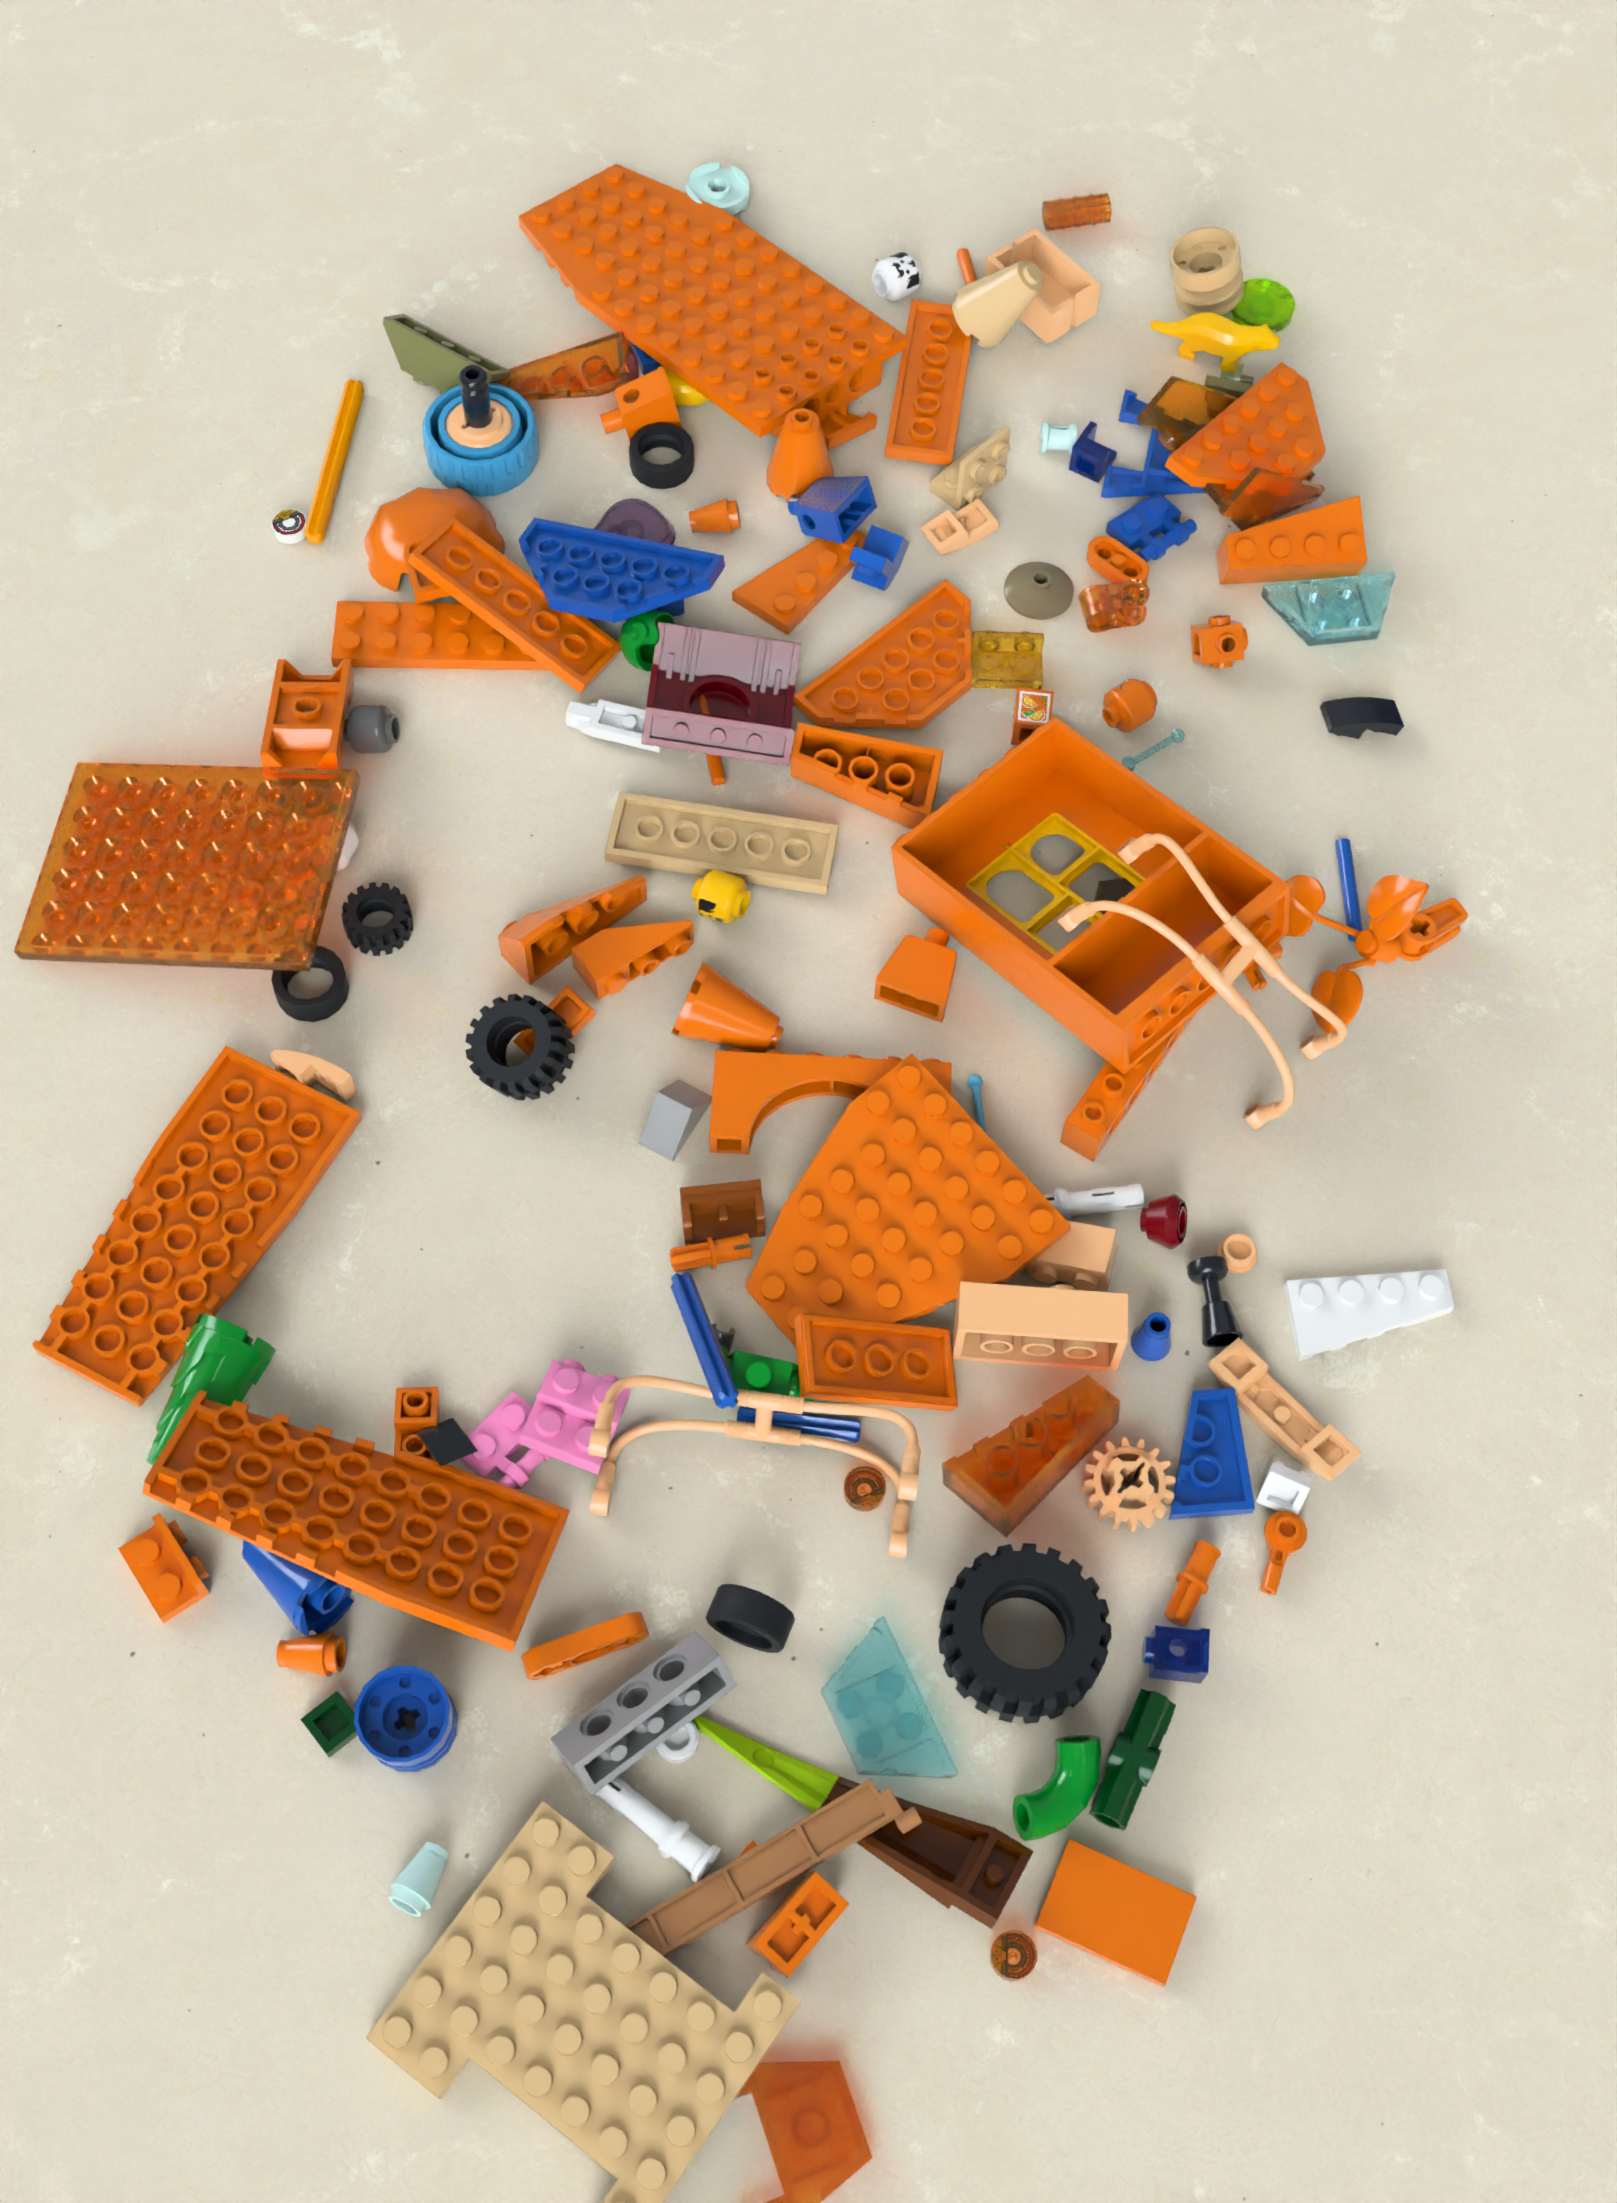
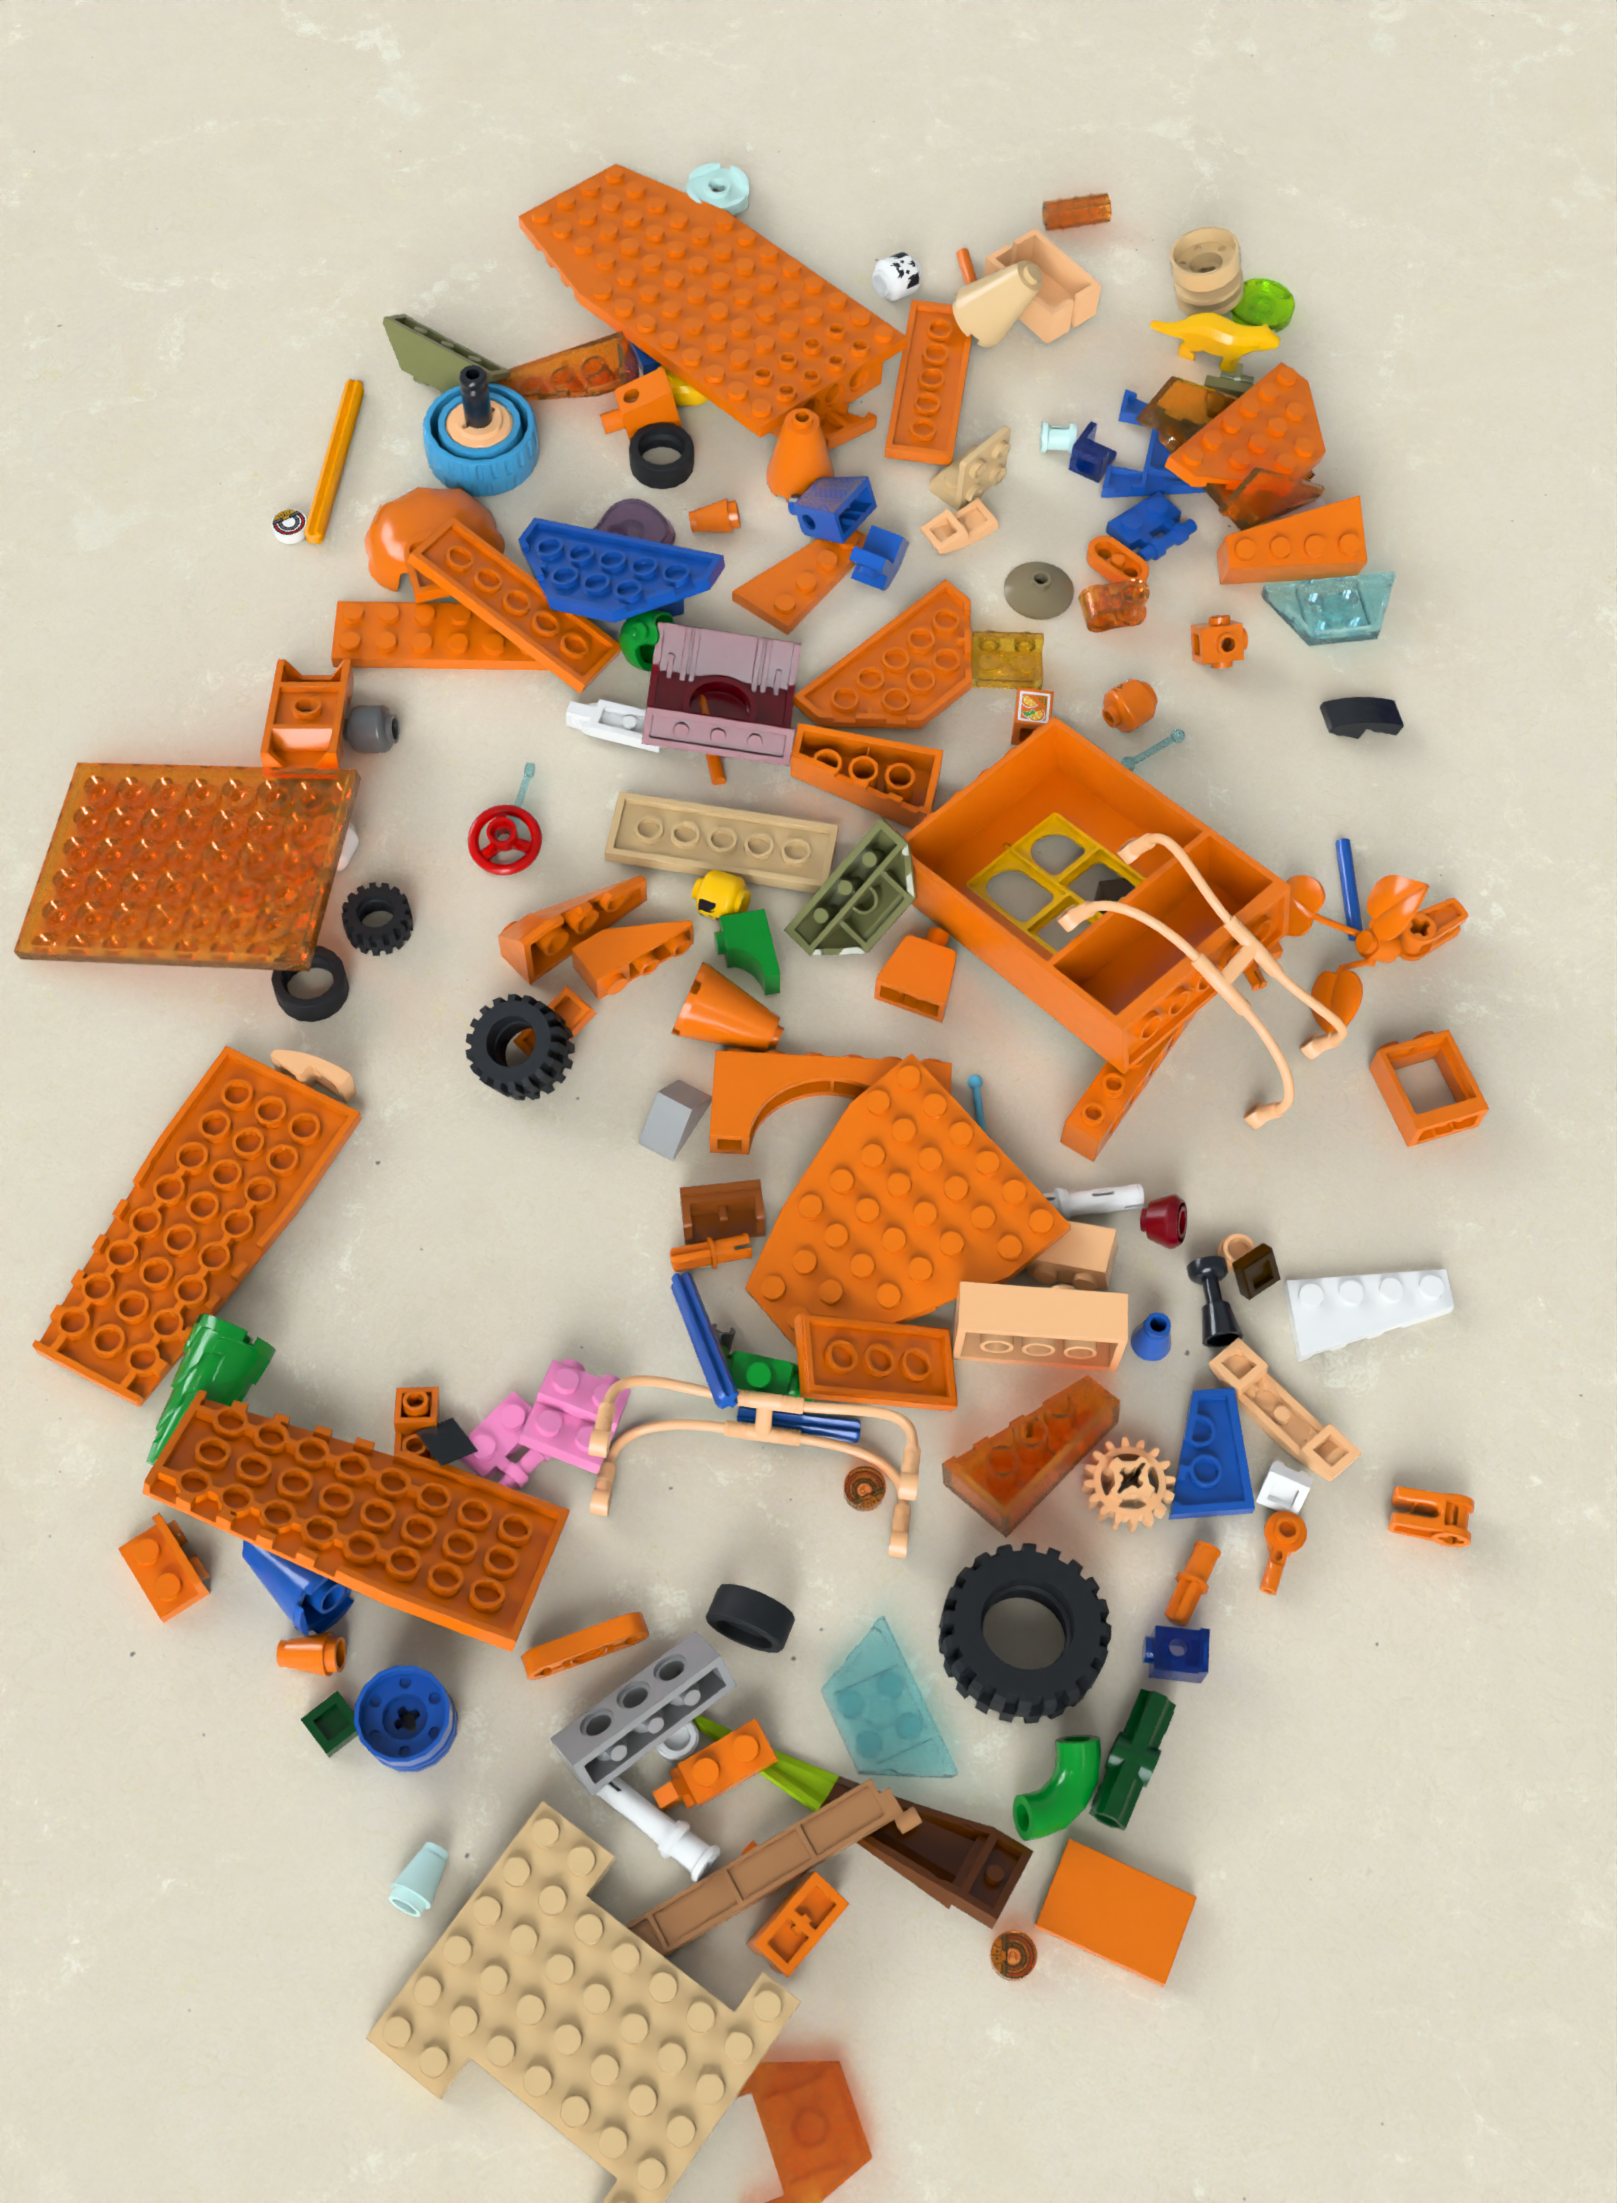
none -> red piece [468,805,542,875]
none -> clear light blue hinge [507,763,535,828]
none -> orange hinge [652,1718,779,1812]
none -> green arch [714,909,780,995]
none -> olive wedge [784,817,917,956]
none -> dark brown tile [1232,1243,1281,1300]
none -> orange window [1369,1029,1489,1147]
none -> orange piece [1388,1486,1474,1547]

